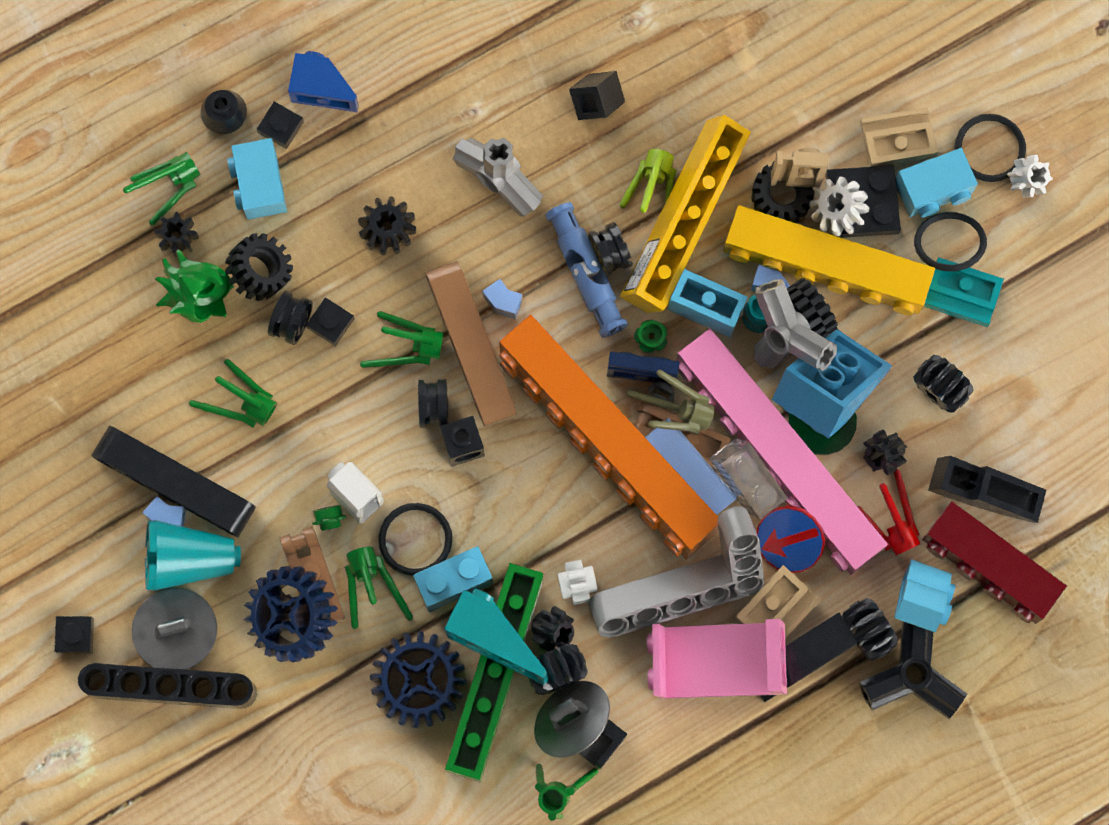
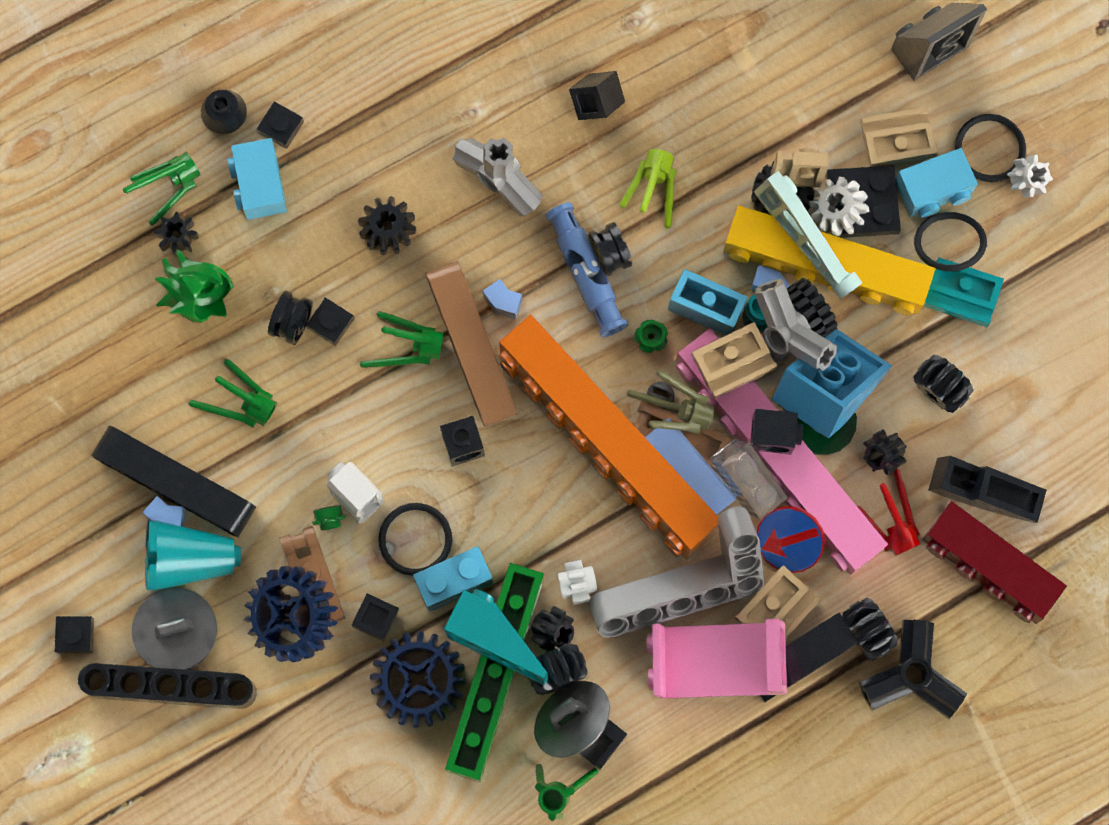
black tyre [225,233,293,301] -> none
blue slope [288,51,359,113] -> none
green plant [344,546,413,629] -> none
black wheel [418,379,448,428] -> none
dark blue plate [607,351,679,386] -> none
yellow brick [619,115,751,313] -> none
medium azure brick [894,559,956,633] -> none
none -> black plate [352,593,399,642]
none -> tan plate [691,322,778,399]
none -> black brick [749,409,803,455]
none -> light aqua plate [754,171,863,299]
none -> dark grey slope [891,3,987,81]

